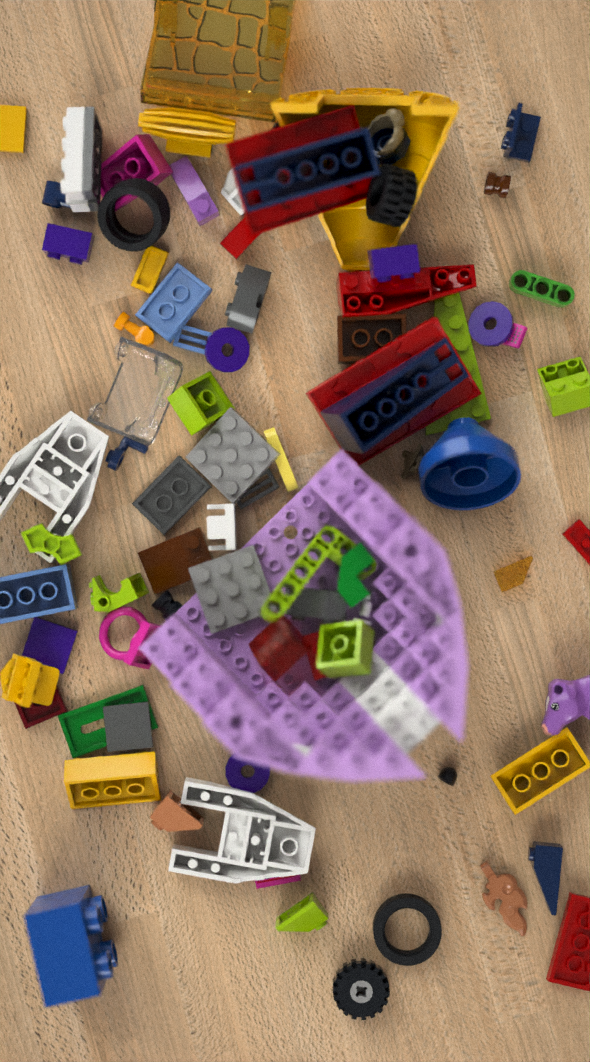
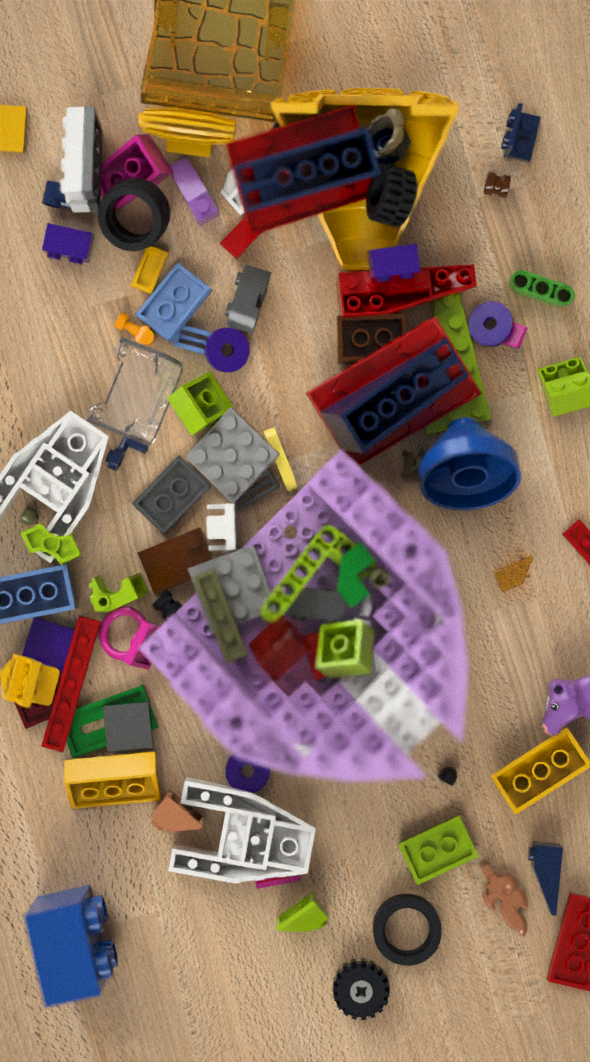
none -> olive hinge [19,506,38,525]
none -> red tile [41,615,101,753]
none -> olive tile [193,568,248,664]
none -> olive hinge [370,567,390,588]
none -> lime plate [398,814,479,885]

